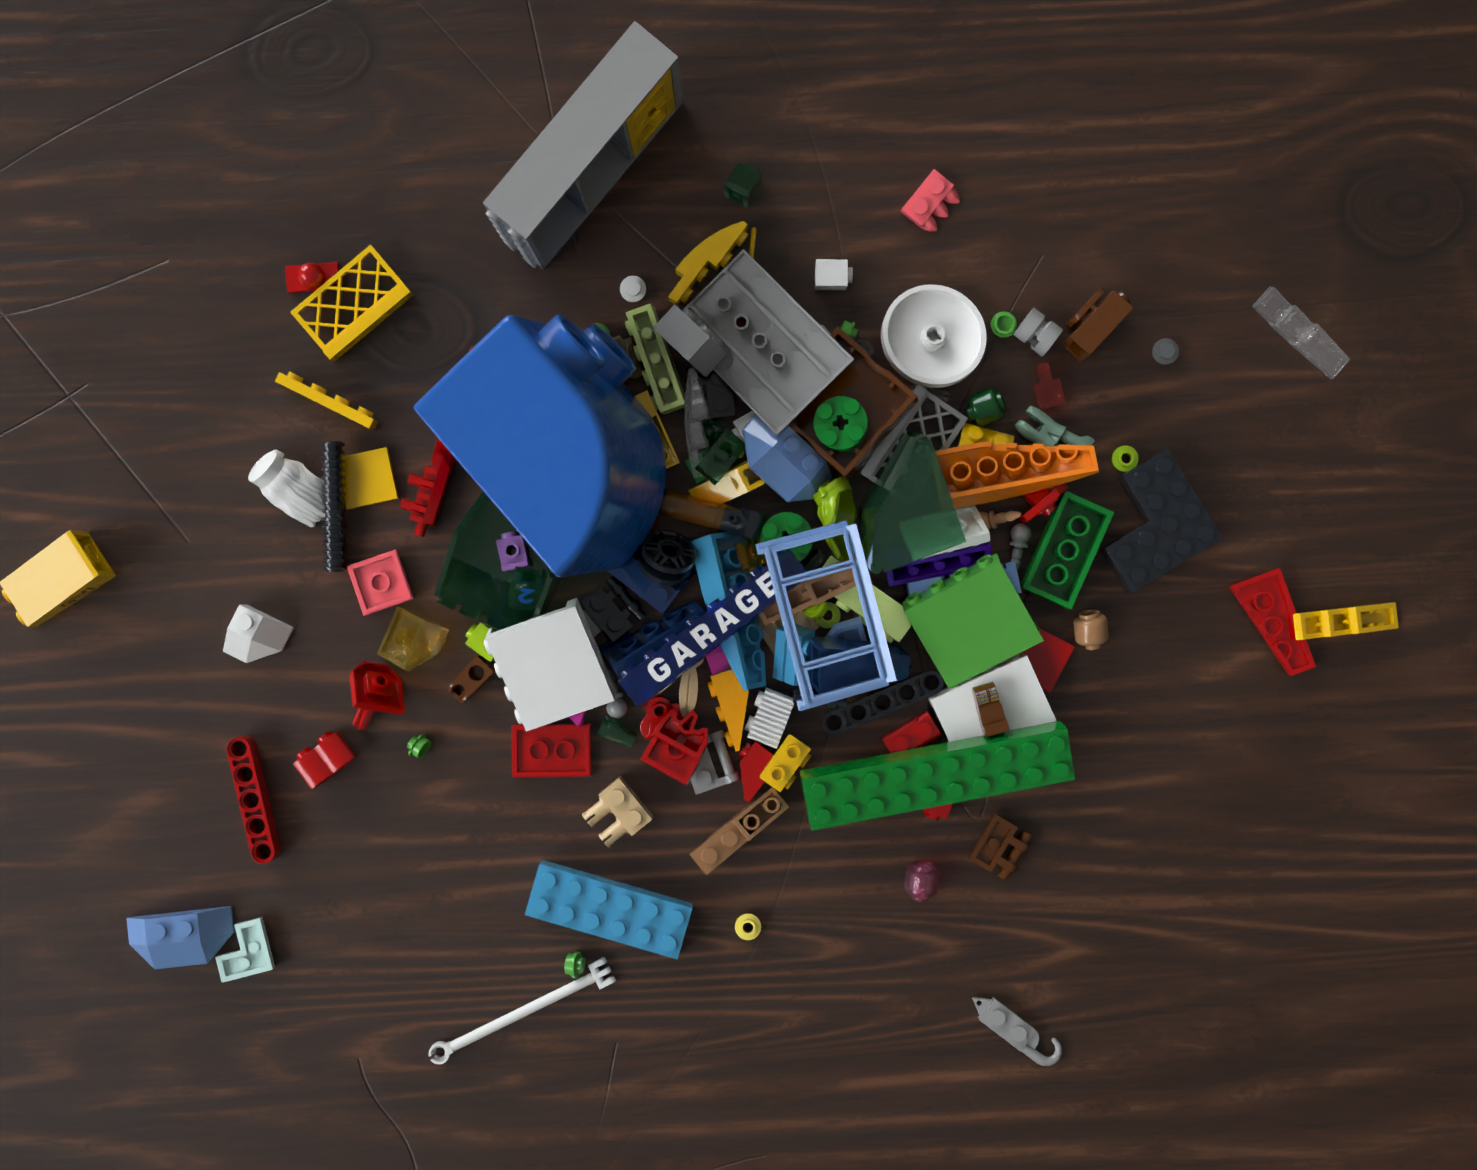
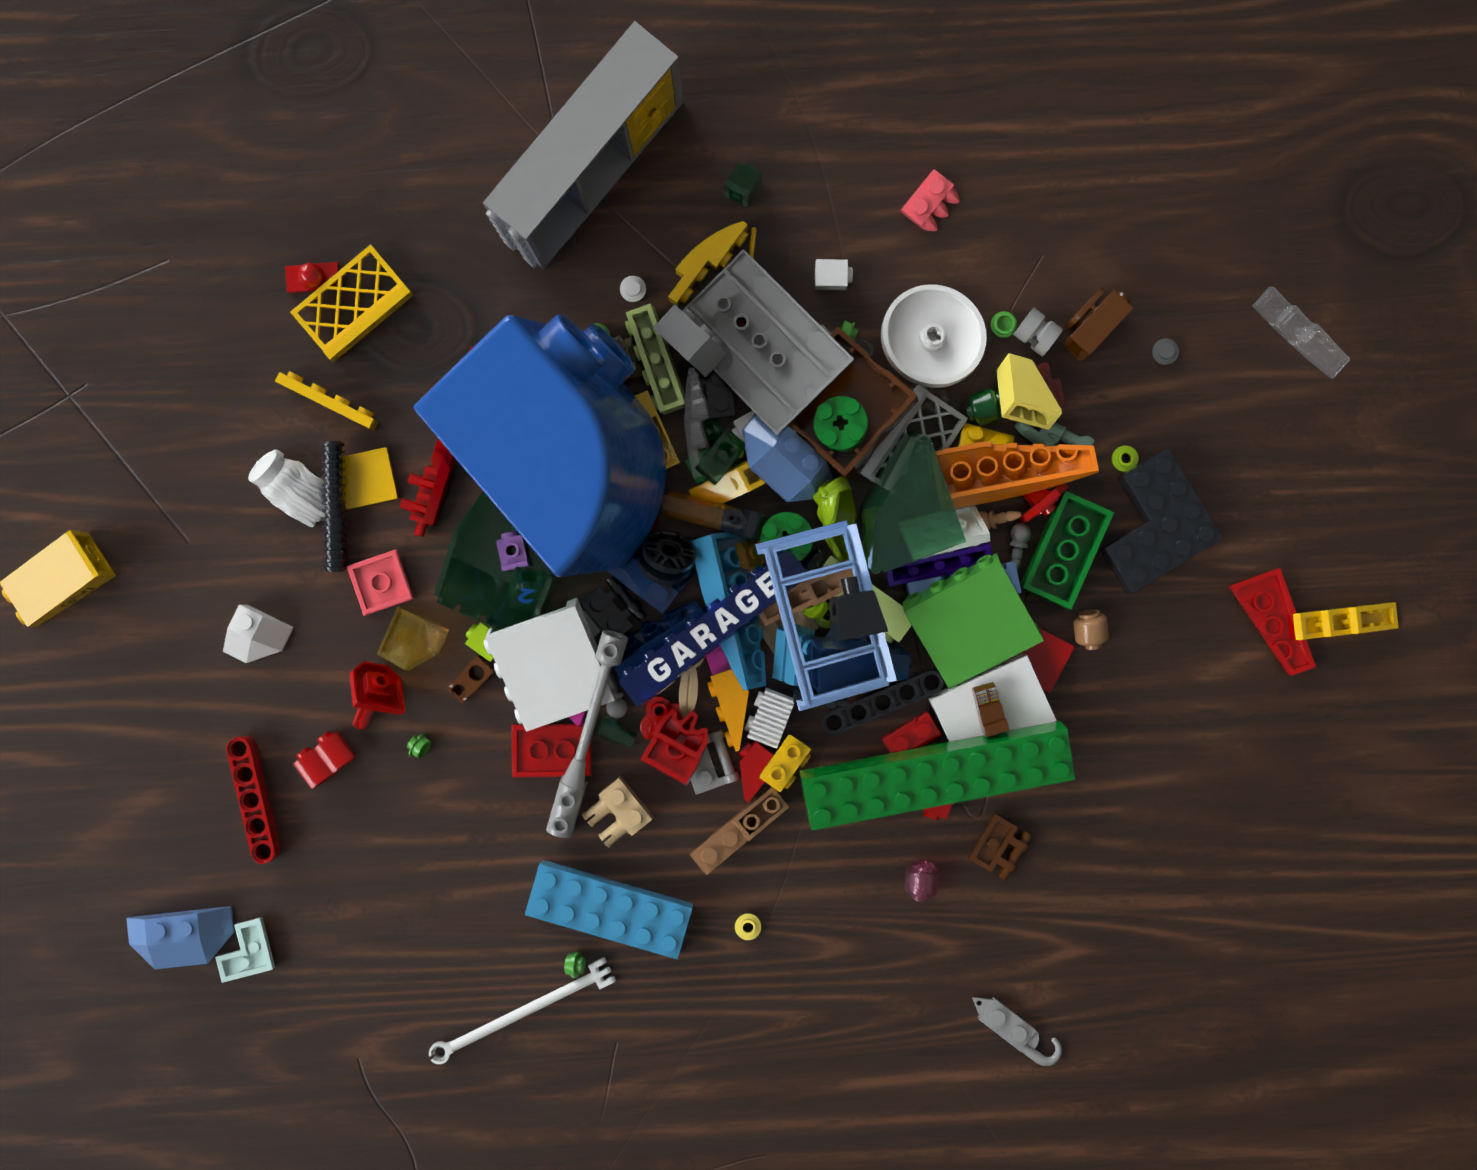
none -> light grey bar [546,630,628,838]
none -> black torso [830,576,888,641]
none -> light yellow slope [996,353,1062,430]

